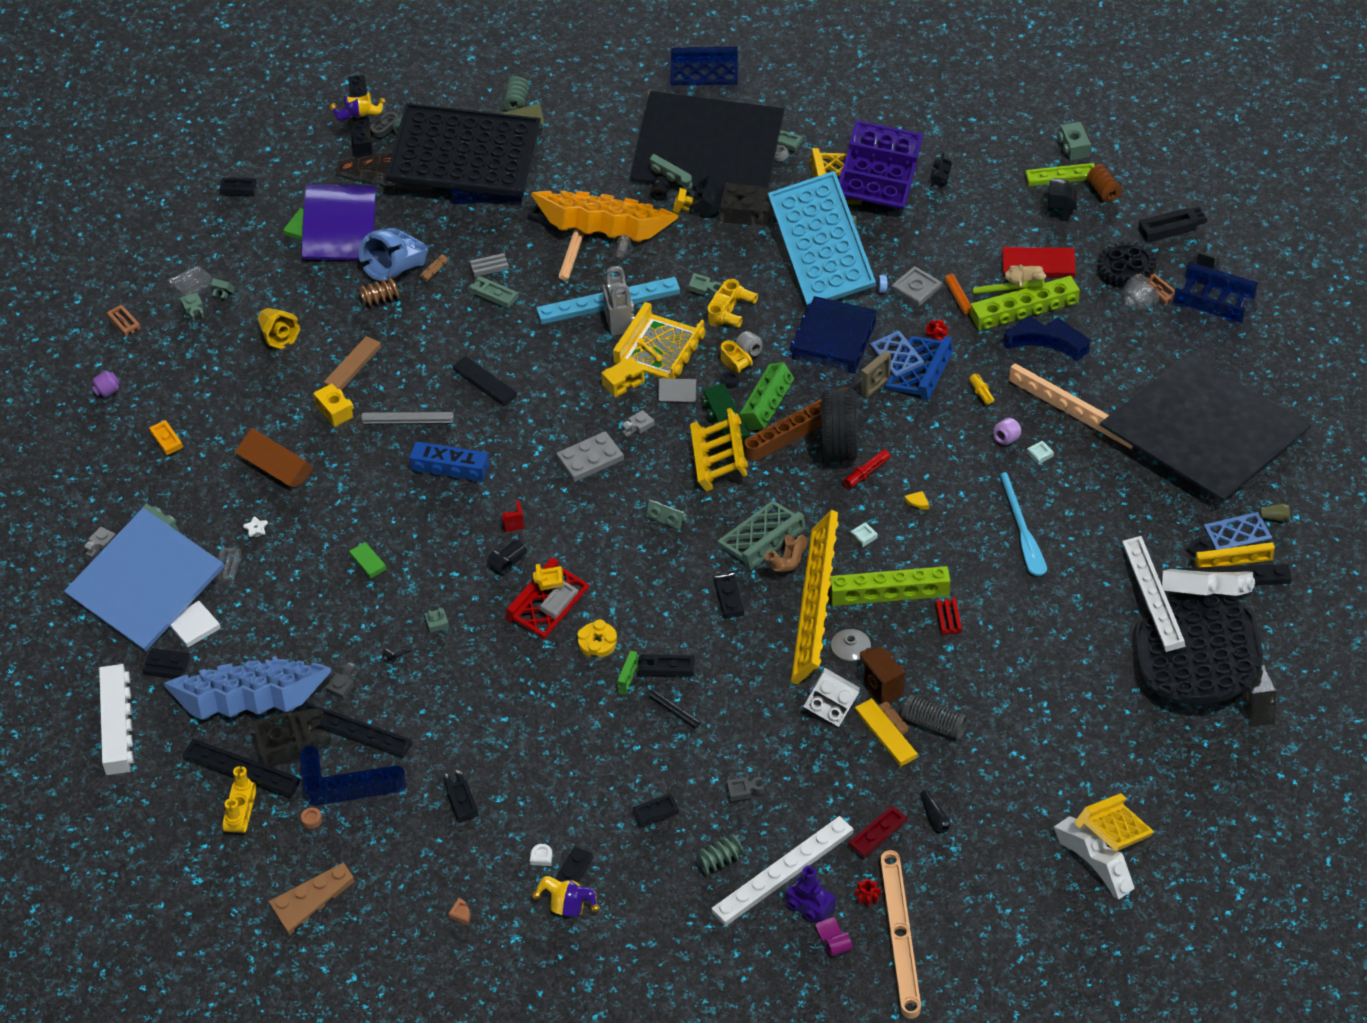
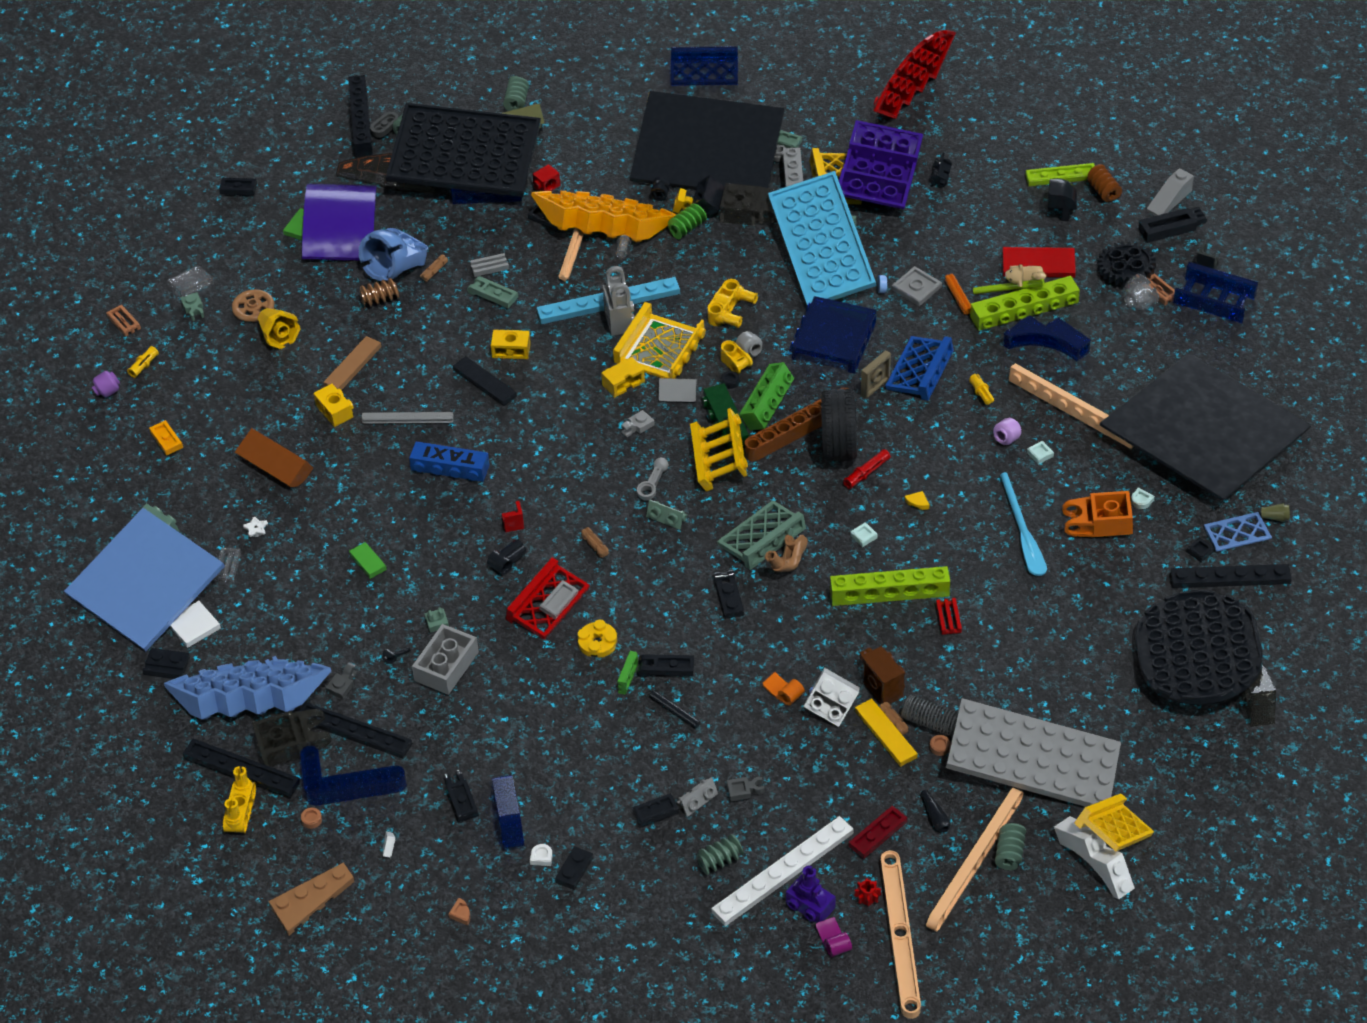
light grey plate [84,527,116,557] -> none
white brick [99,664,134,775] -> none
sand green tile [211,278,235,300] -> none
piece [330,92,386,121] -> none
piece [532,876,600,916] -> none
yellow bracket [533,564,564,590] -> none
light grey plate [556,431,624,482] -> none
yellow hinge [637,338,663,362] -> none
sand green plate [650,154,692,191] -> none
sand green plate [688,273,722,296] -> none
yellow plate [791,509,838,684] -> none
light grey dish [831,629,871,662] -> none
medium blue window [870,331,924,377] -> none
red gear [926,319,948,341] -> none
sand green brick [1058,122,1091,160] -> none
white plate [1123,536,1185,652] -> none
white arch [1162,569,1255,596] -> none
yellow tile [1195,542,1275,567] -> none
none -> yellow pin [127,346,159,378]
none -> medium nougat plate [232,289,275,322]
none -> white tile [383,832,395,857]
none -> light grey brick [412,624,479,695]
none -> yellow brick [491,330,531,359]
none -> clear blue beam [492,774,525,849]
none -> red brick [532,164,561,191]
none -> medium nougat axle [581,527,609,558]
none -> light grey piece [637,457,669,501]
none -> bright green piece [668,204,707,239]
none -> light grey hinge [676,777,718,817]
none -> orange panel [763,672,805,706]
none -> light grey brick [783,148,803,187]
none -> red brick [873,30,956,119]
none -> light nougat beam [926,788,1023,932]
none -> nougat tile [930,735,951,756]
none -> light grey plate [946,698,1121,807]
none -> sand green piece [995,823,1026,871]
none -> orange brick [1062,491,1133,537]
none -> light aqua tile [1131,488,1155,509]
none -> light grey slope [1146,168,1194,216]

